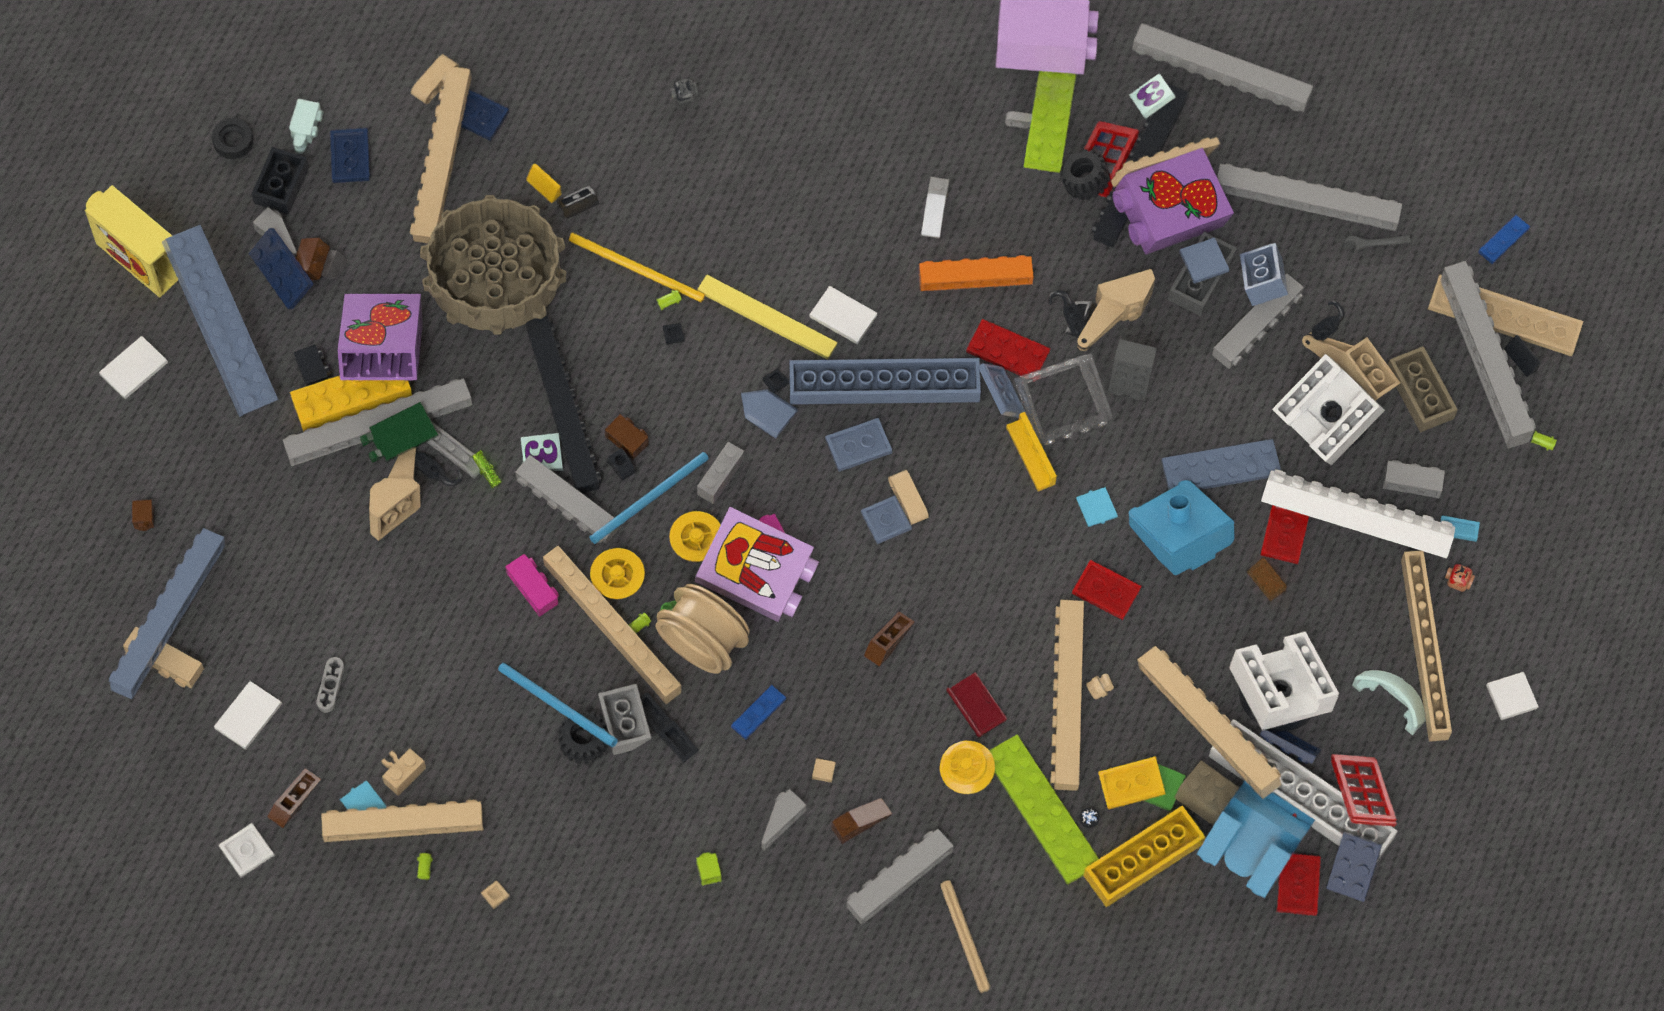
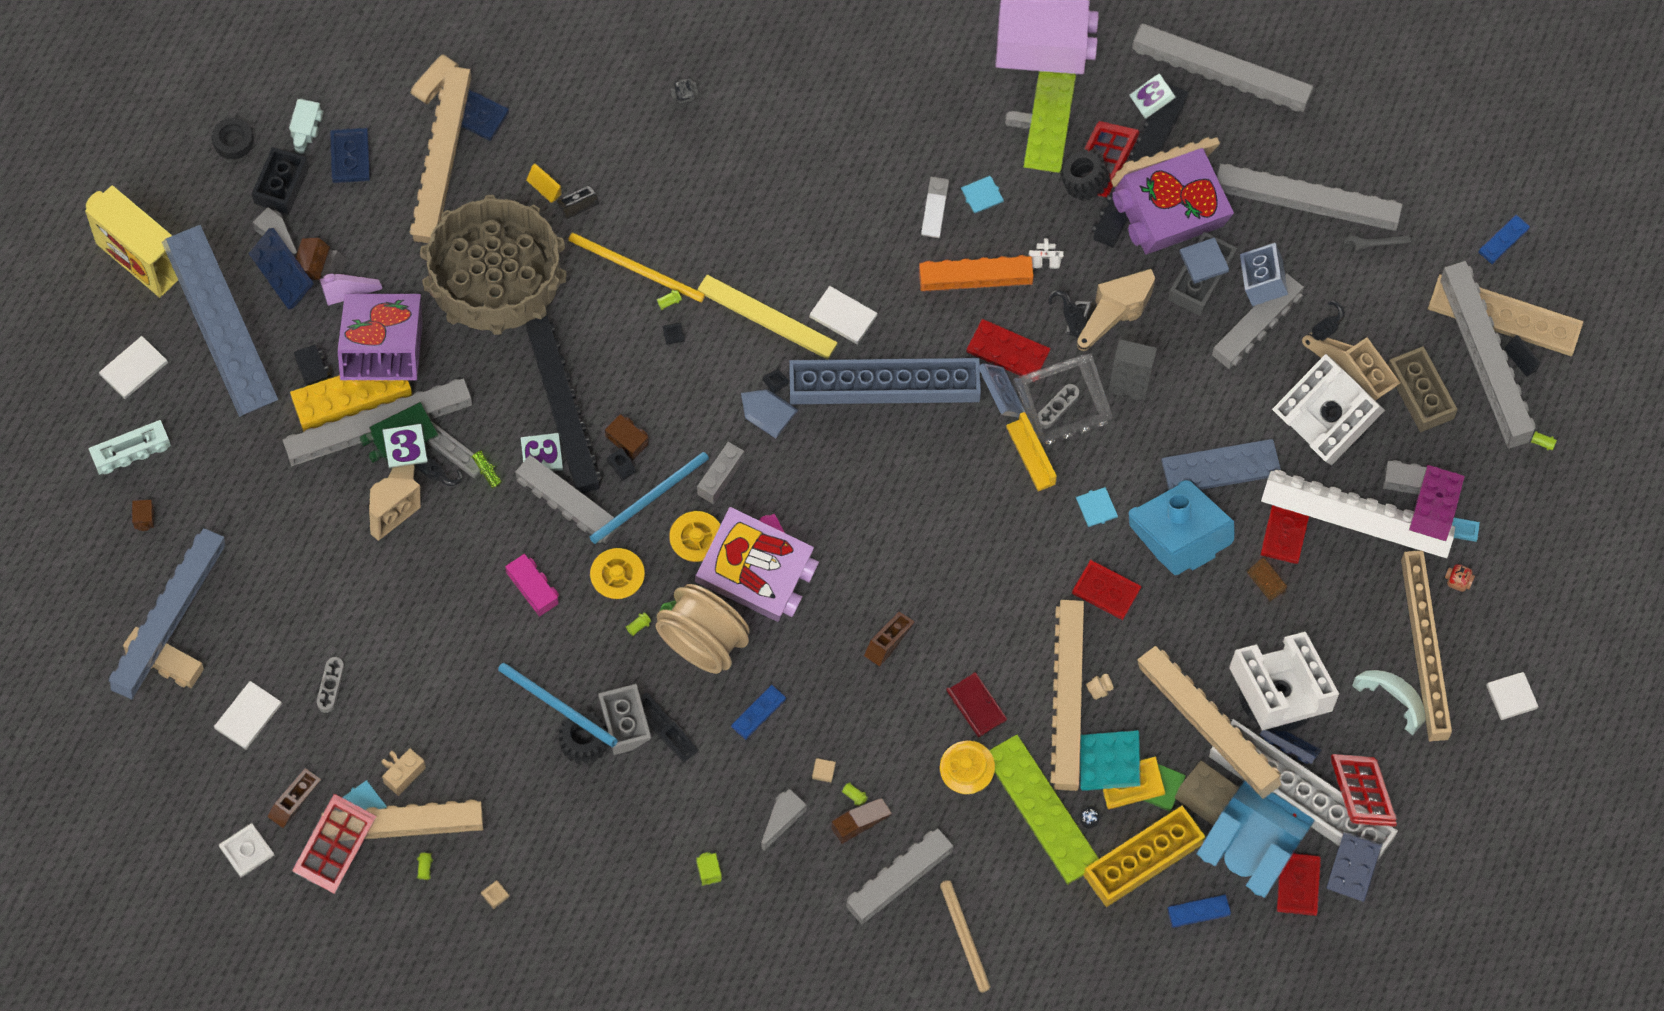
tan brick [543,546,681,704] -> none
sand blue plate [825,418,892,472] -> none
sand blue tile [861,495,912,544] -> none
tan beam [888,470,929,525] -> none
none -> light aqua brick [88,420,171,475]
none -> piece [292,793,377,894]
none -> lavender slope [320,274,382,306]
none -> tile [383,424,427,468]
none -> lime pin [842,782,868,806]
none -> medium azure piece [961,176,1004,214]
none -> white hips [1029,238,1063,269]
none -> light grey beam [1037,384,1079,429]
none -> teal plate [1080,730,1141,791]
none -> blue plate [1167,895,1231,928]
none -> magenta brick [1409,465,1465,542]

